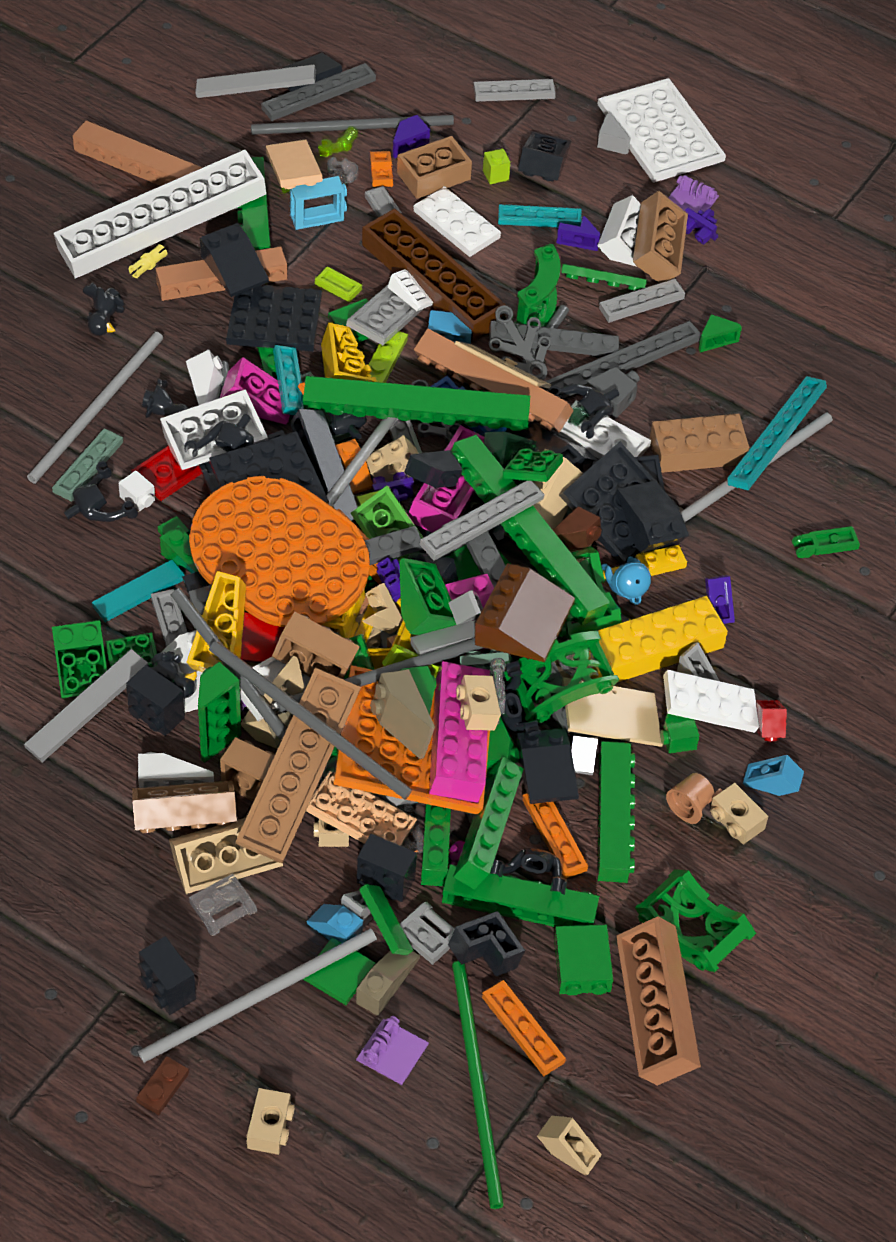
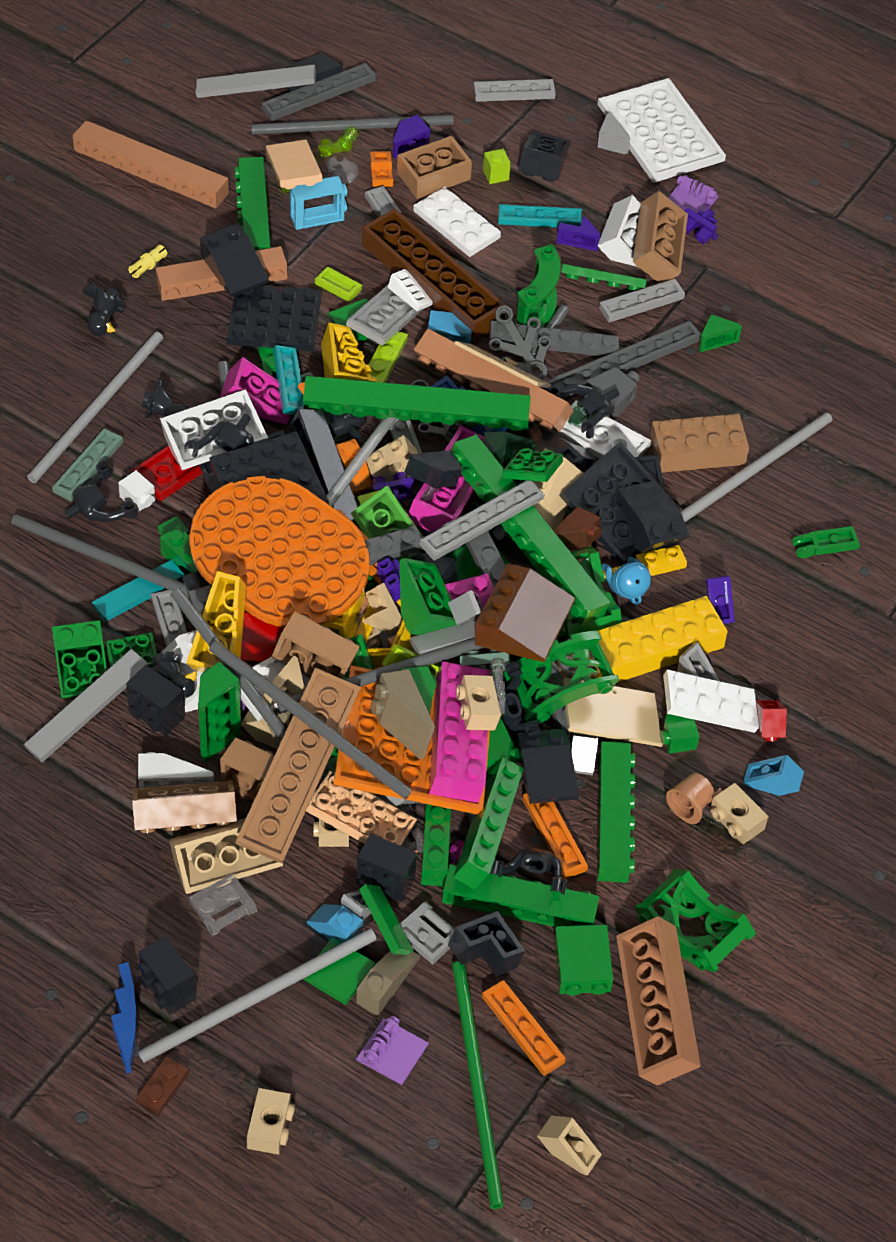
white brick [54,150,266,279] -> none
white slope [186,350,223,405] -> none
teal plate [727,376,827,490] -> none
none -> dark grey piece [11,514,189,598]
none -> blue slope [111,962,137,1074]

